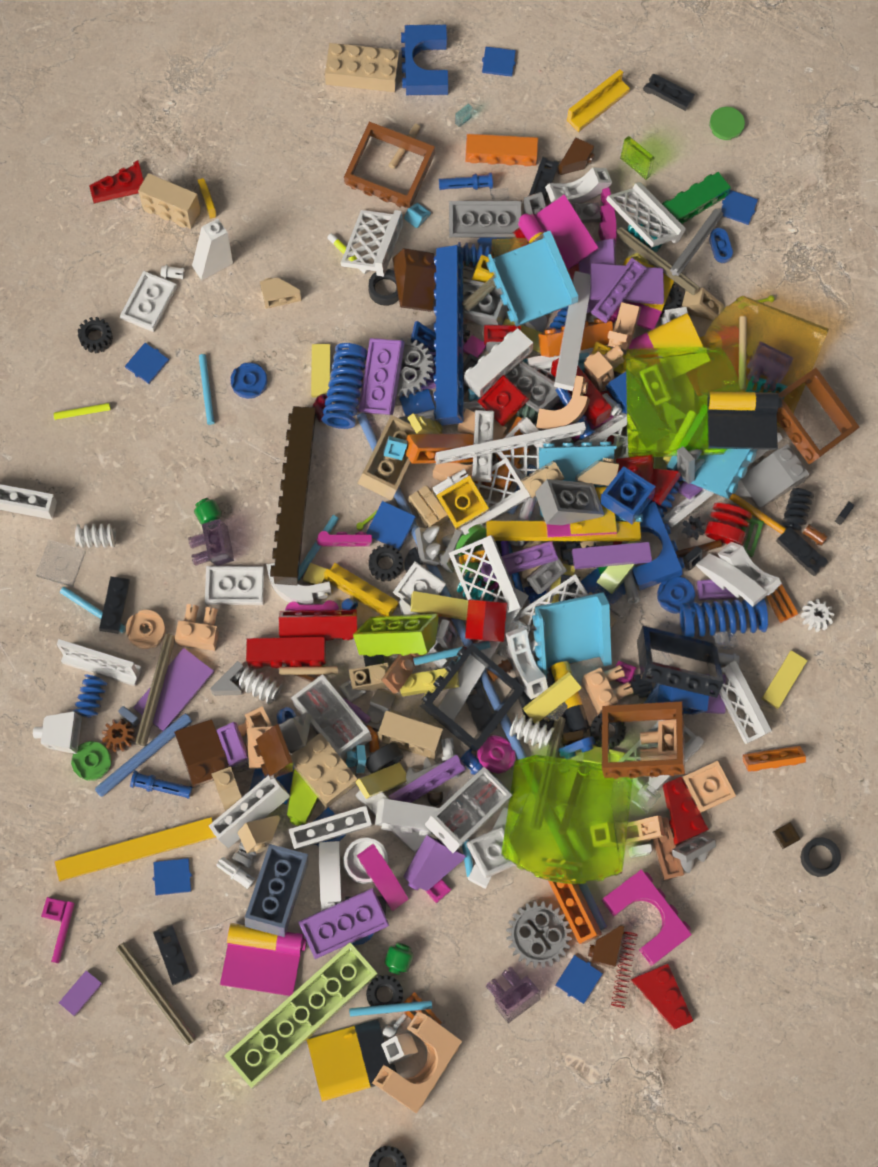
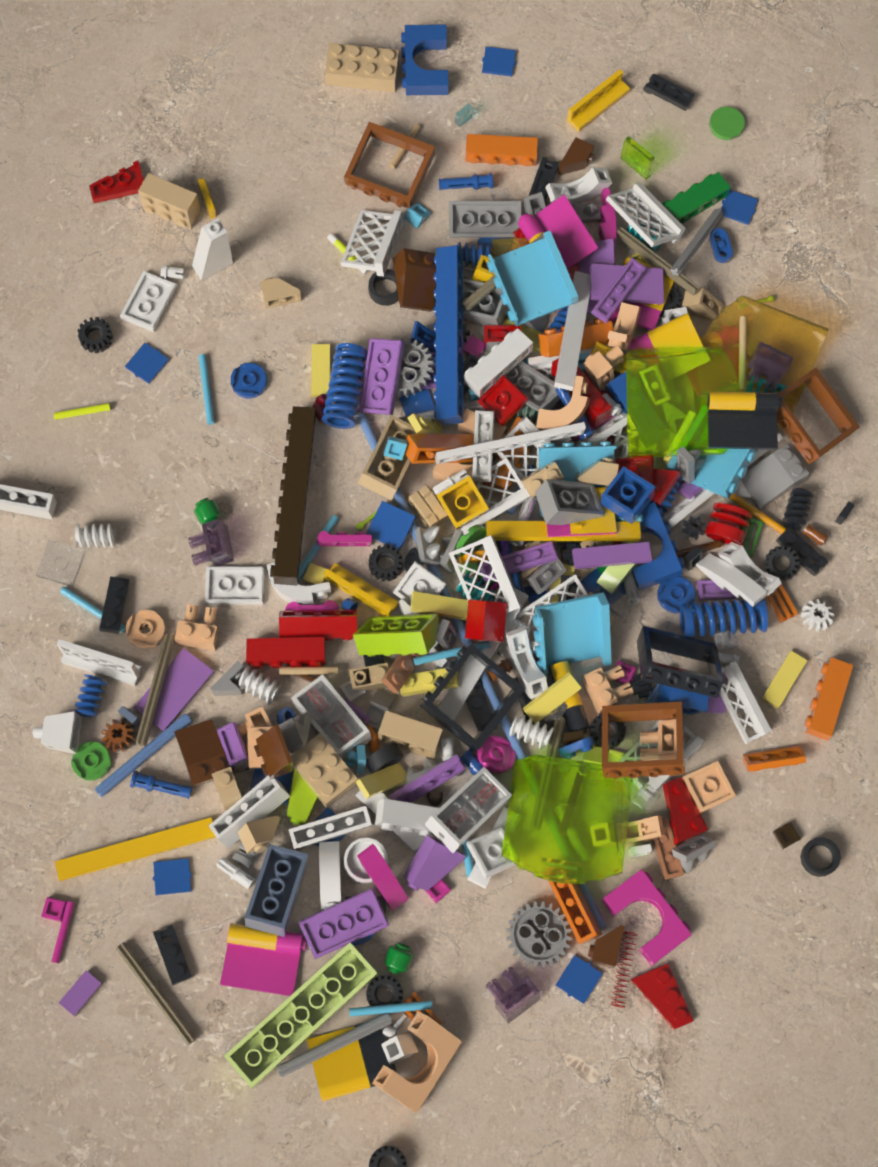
none -> light grey axle [277,1013,392,1077]
none -> black tyre [764,545,800,581]
none -> orange brick [804,657,853,741]

